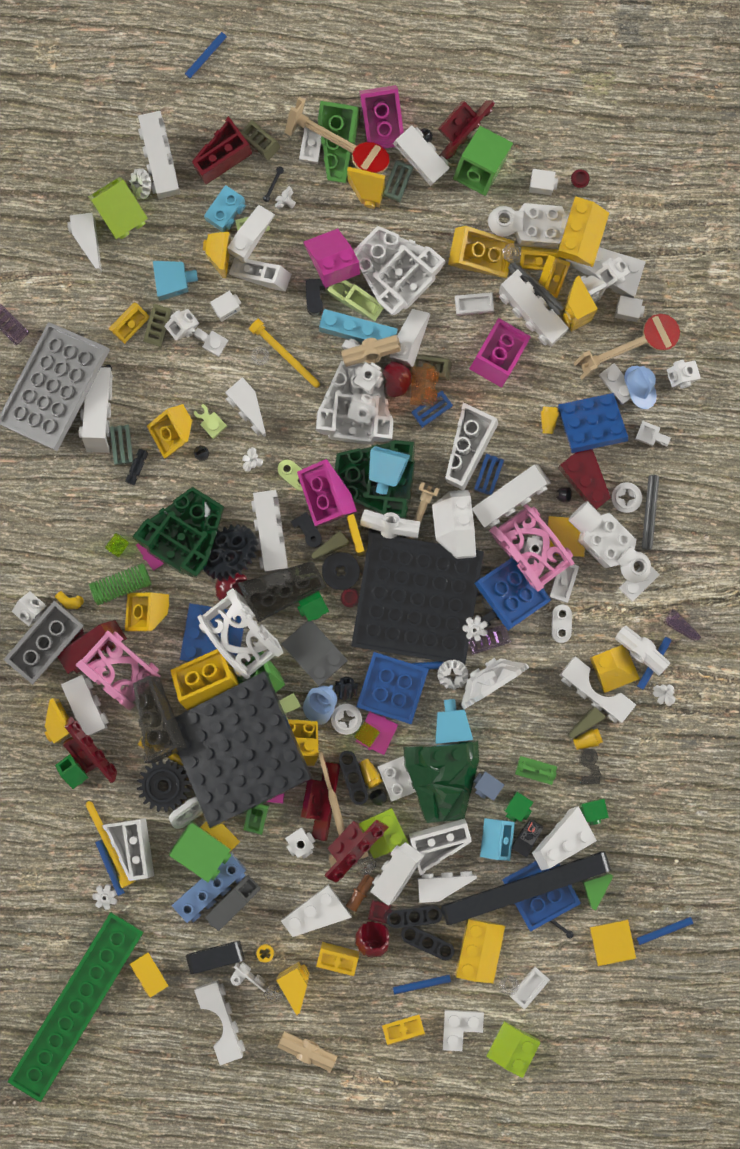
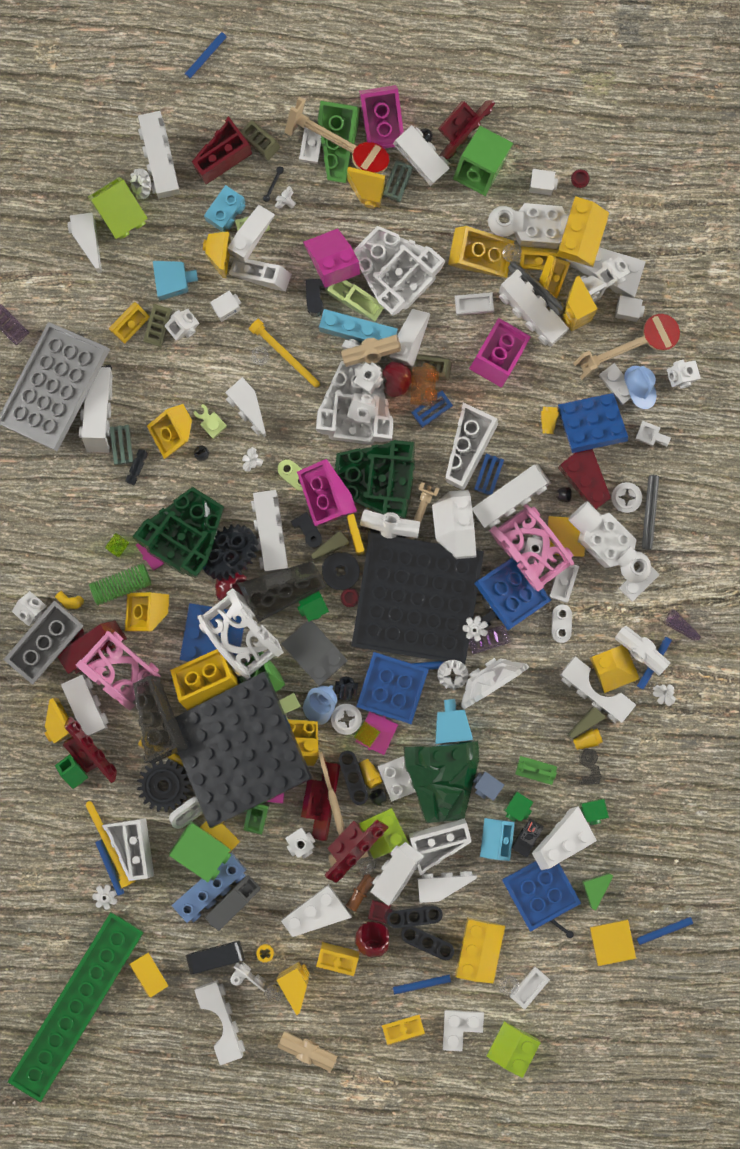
white plate [194,328,228,357] -> none
medium azure torso [369,446,410,494] -> none
black beam [441,851,611,925] -> none

